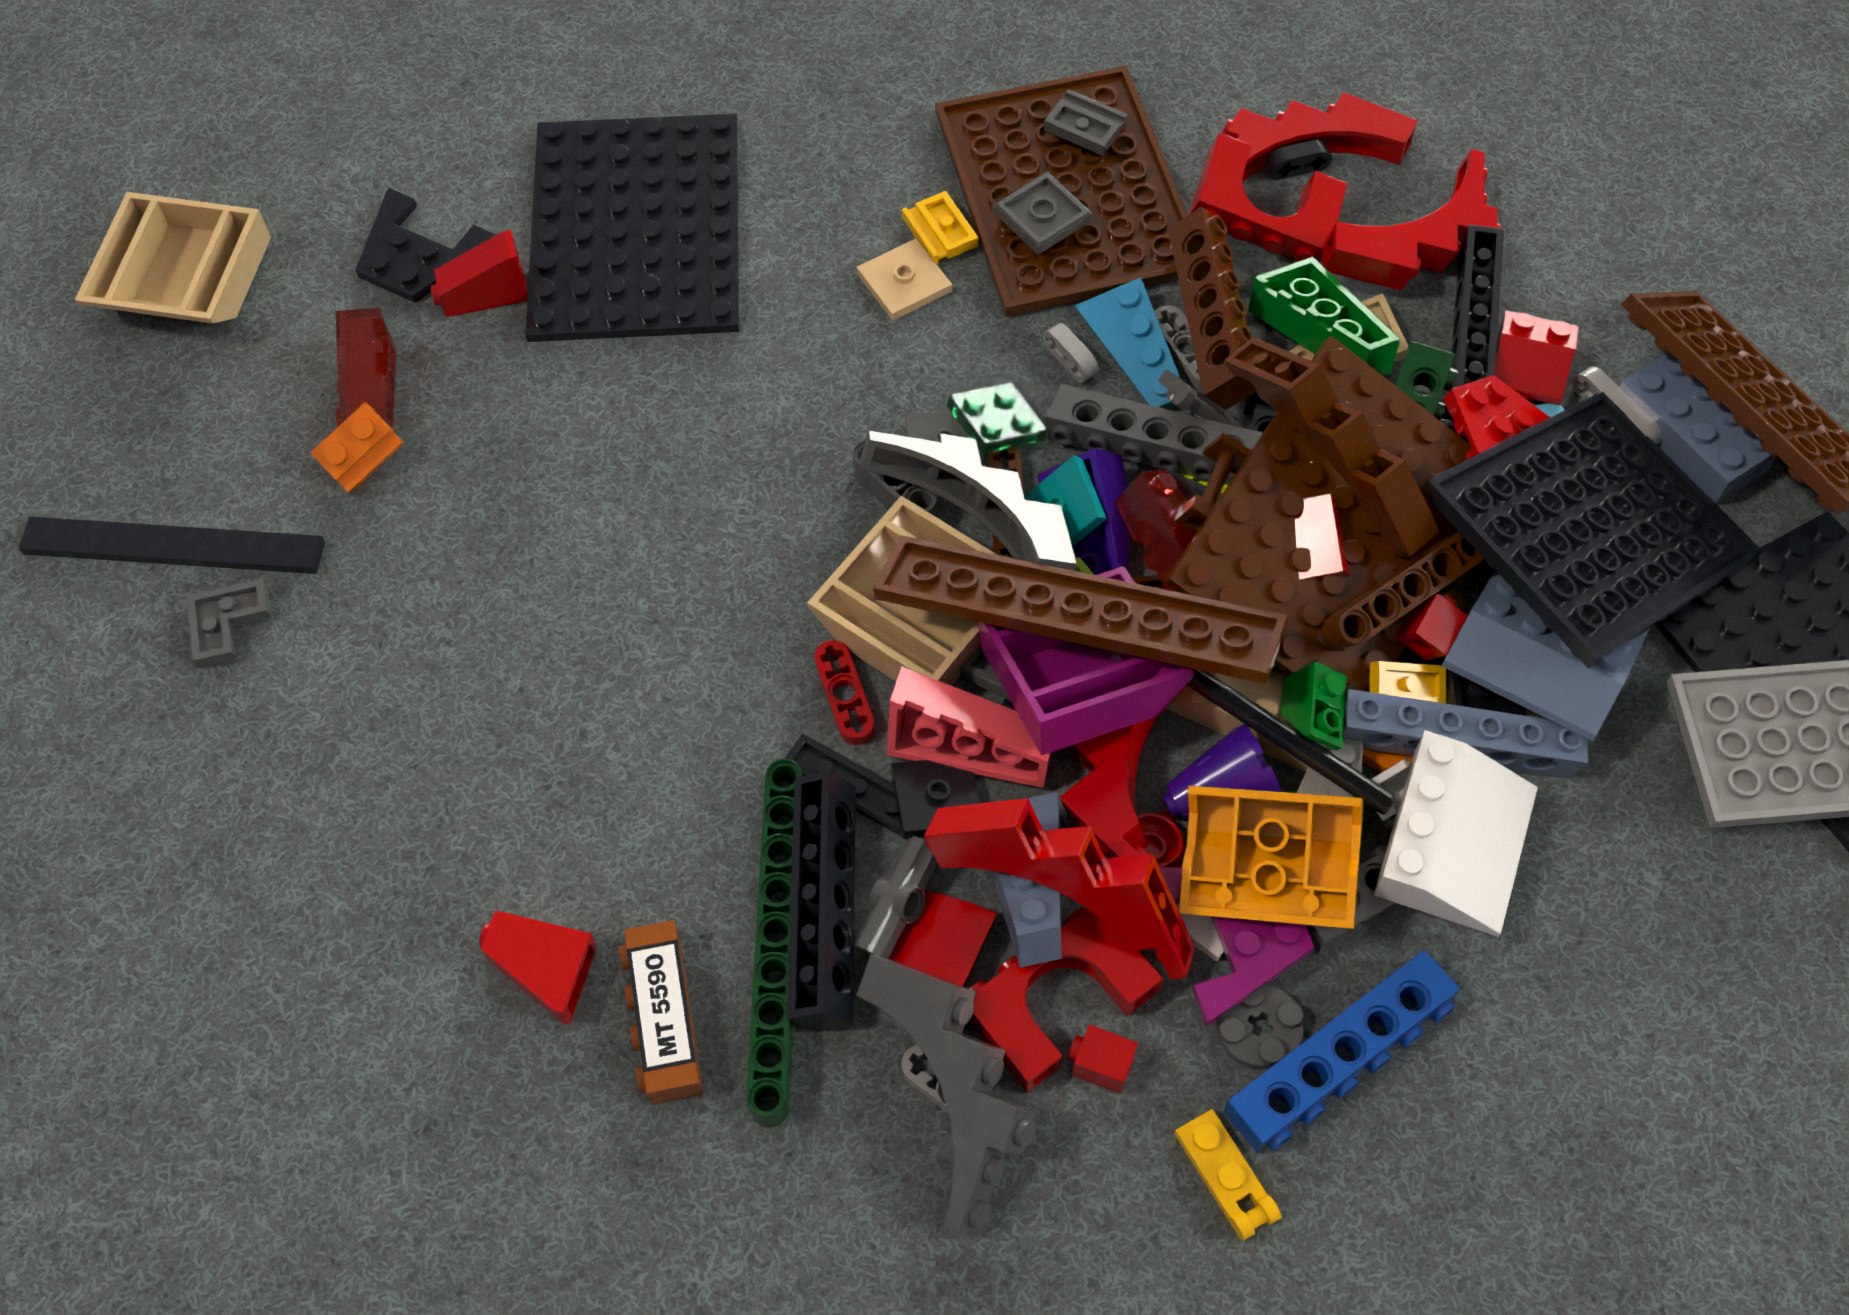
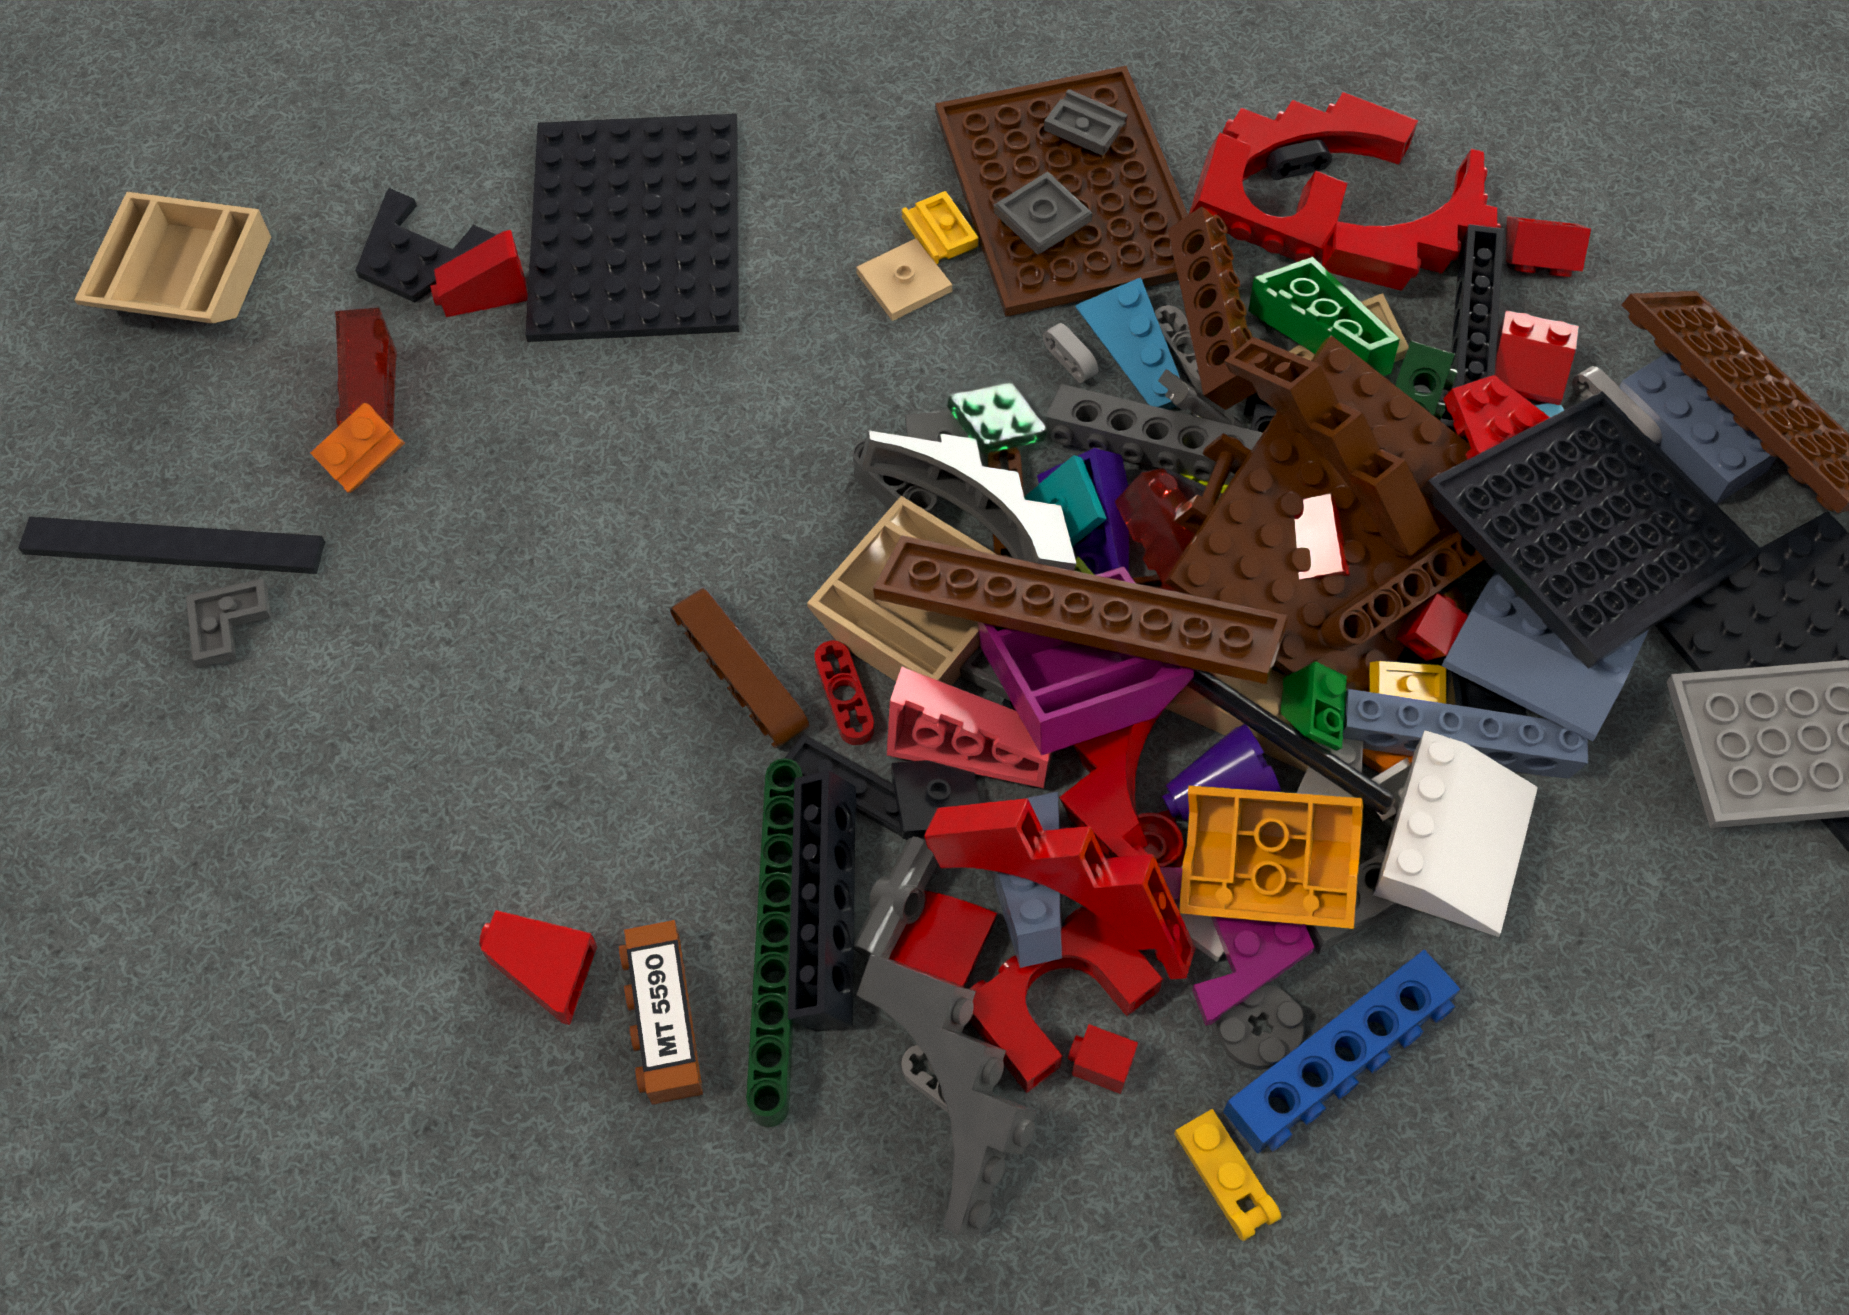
none -> reddish brown beam [670,588,809,748]
none -> red slope [1506,216,1591,277]

